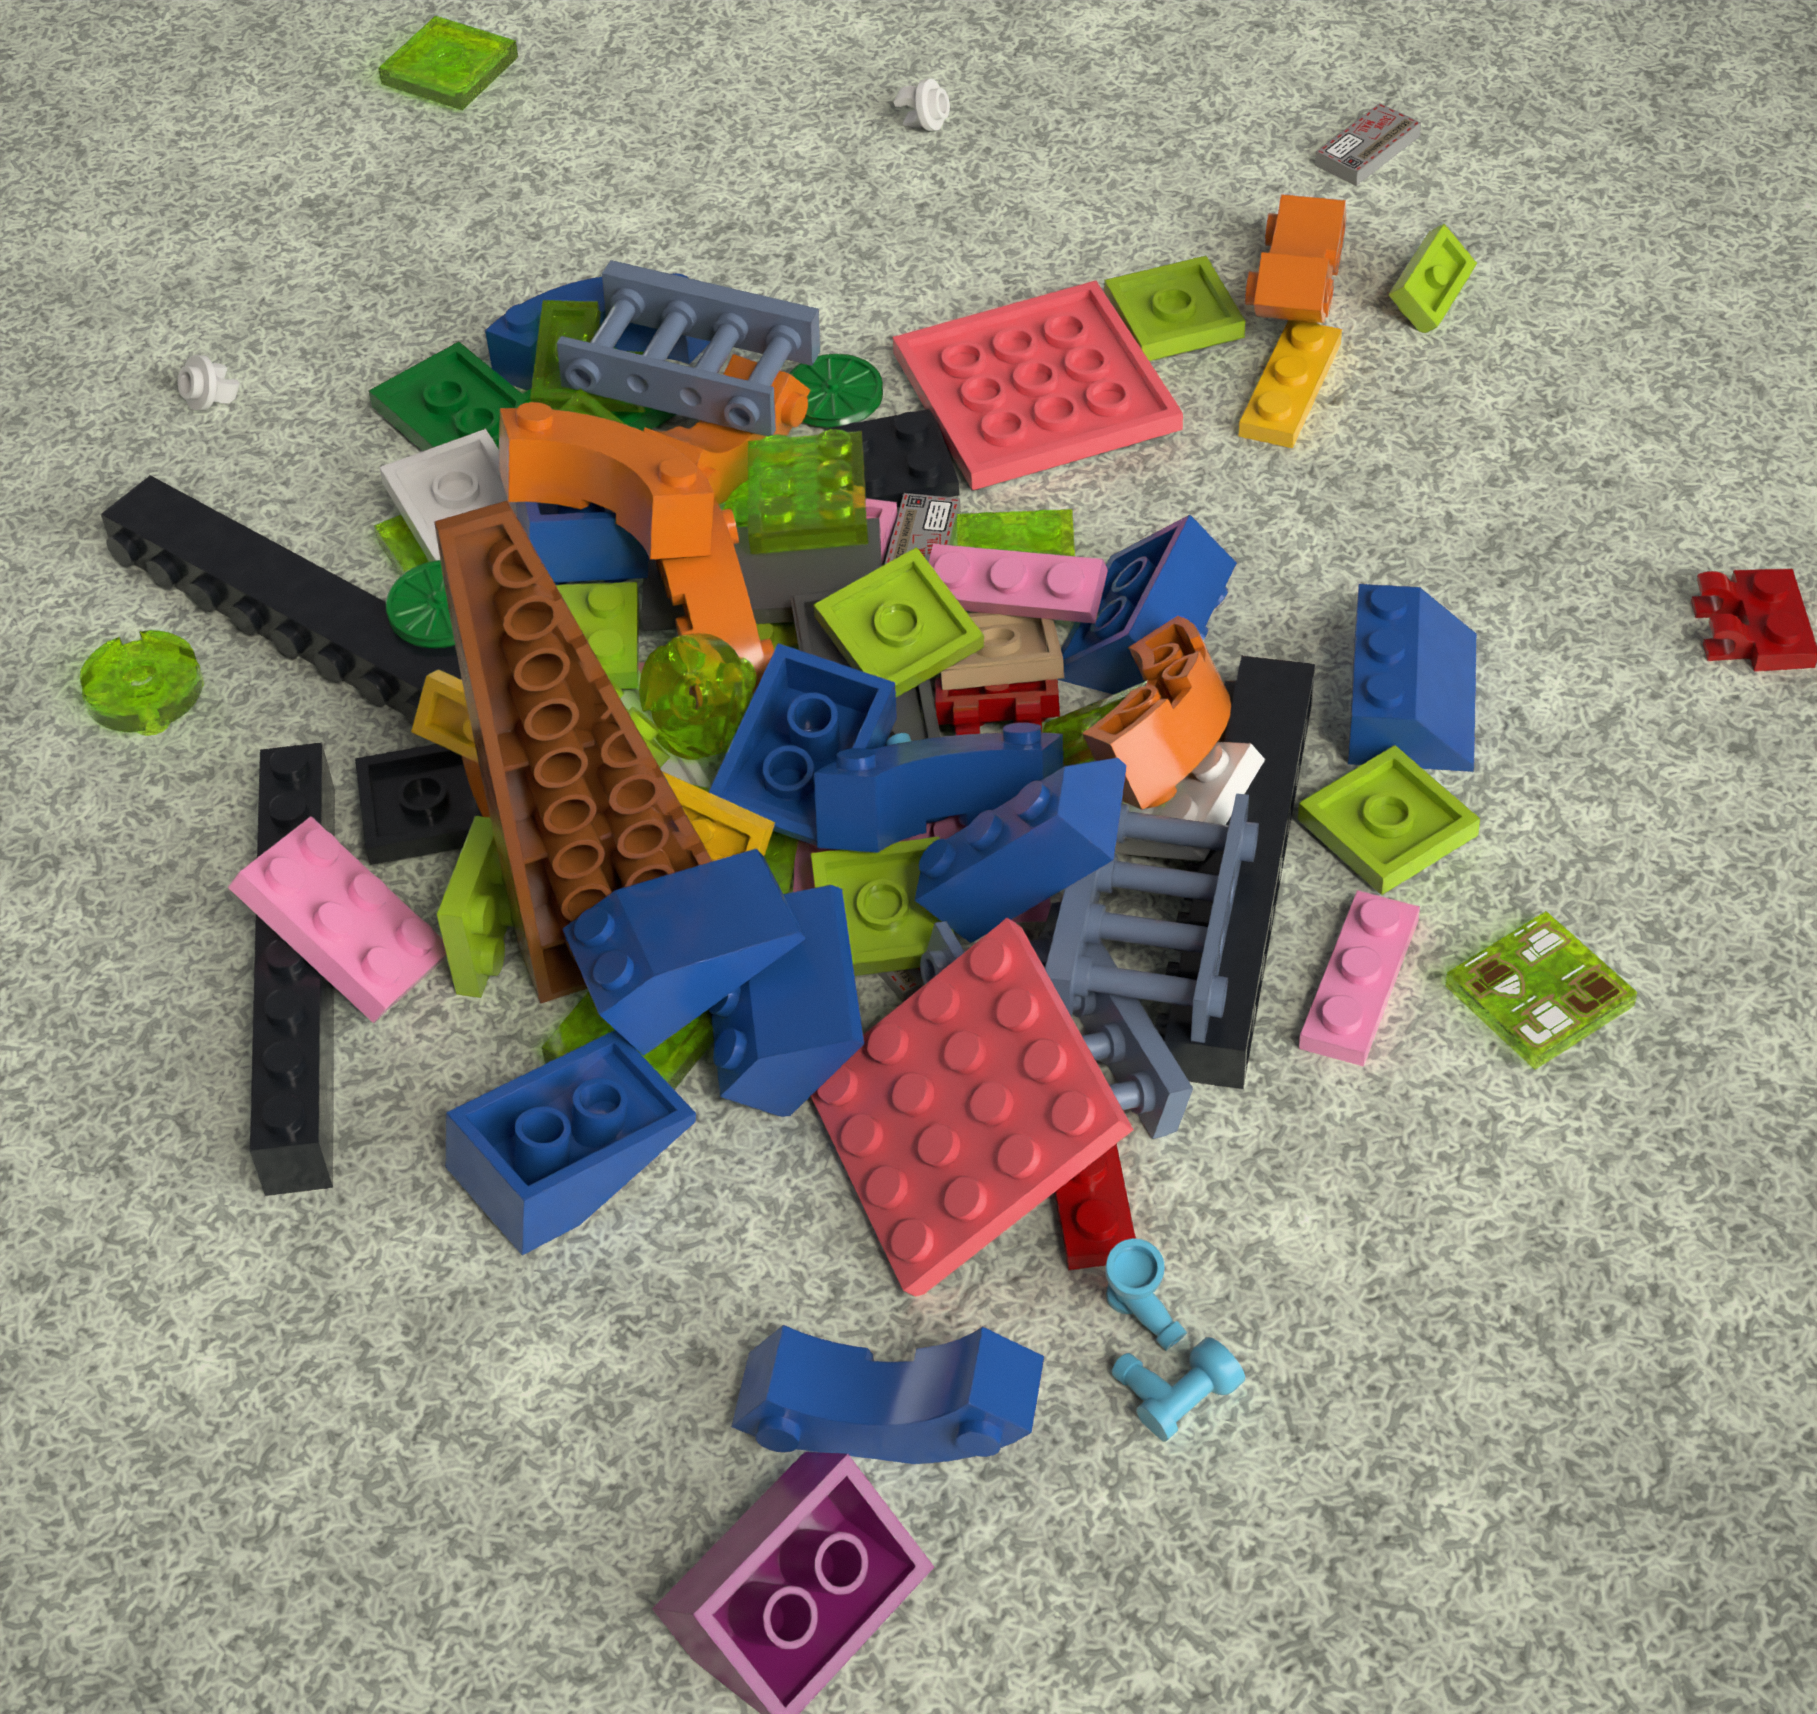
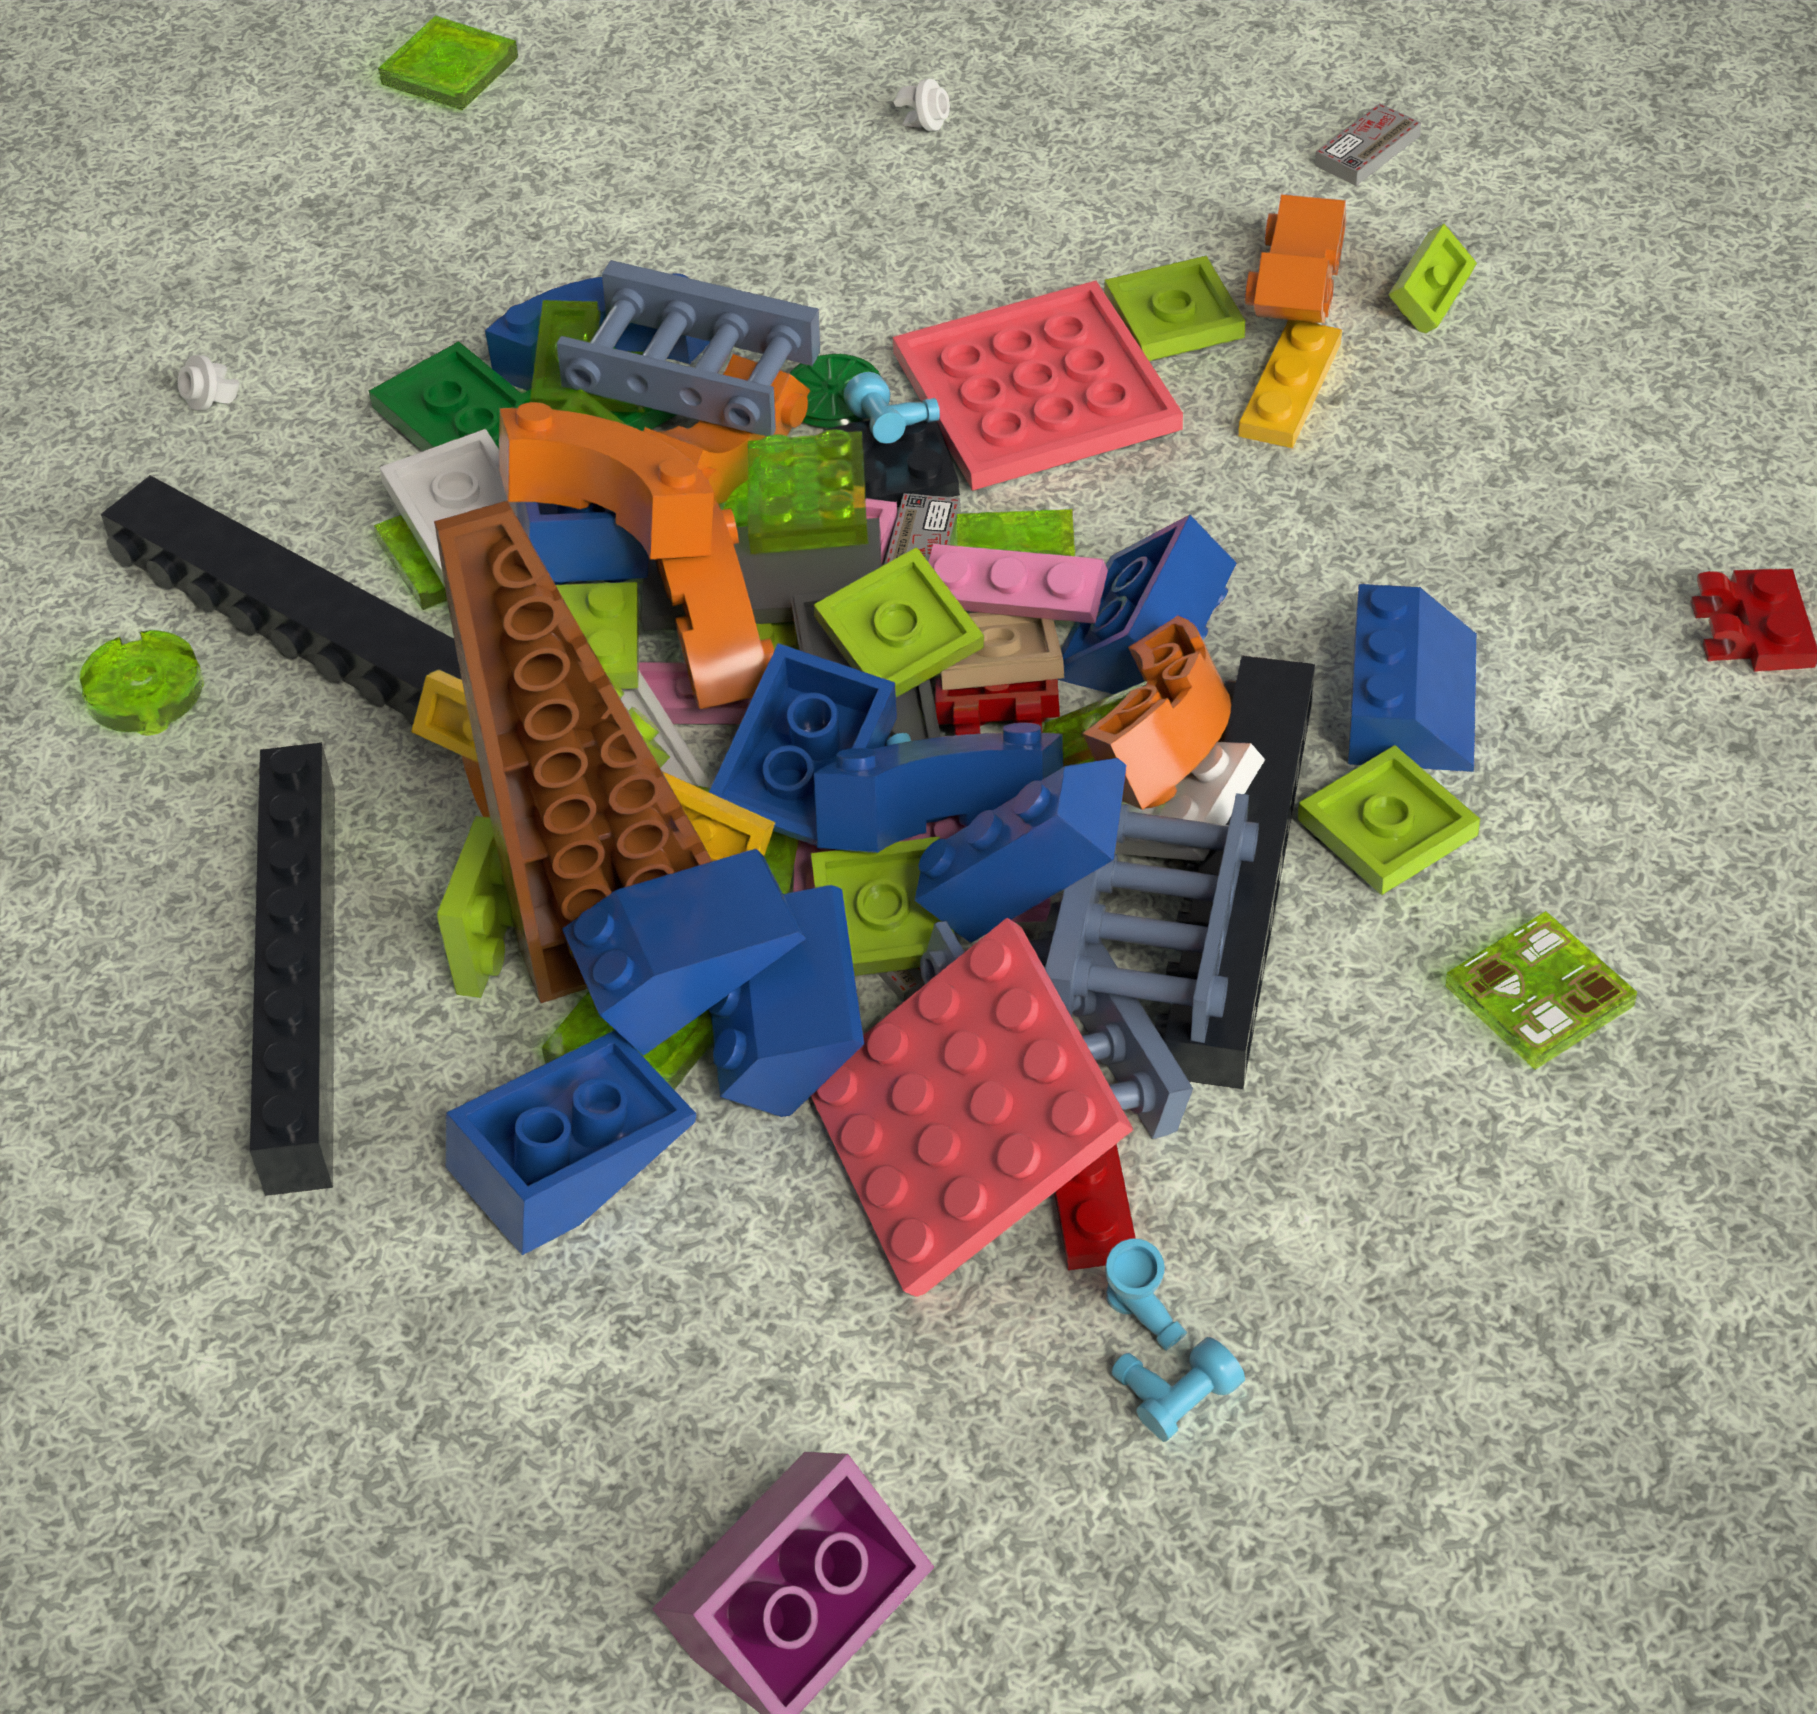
bright pink plate [228,817,447,1023] -> none
black plate [355,744,483,865] -> none
green wheel [386,560,455,648] -> none
clear neon green plate [639,633,757,760] -> none
blue brick [731,1325,1044,1464] -> none
bright pink plate [1299,890,1420,1067] -> none
none -> medium azure piece [844,372,940,444]

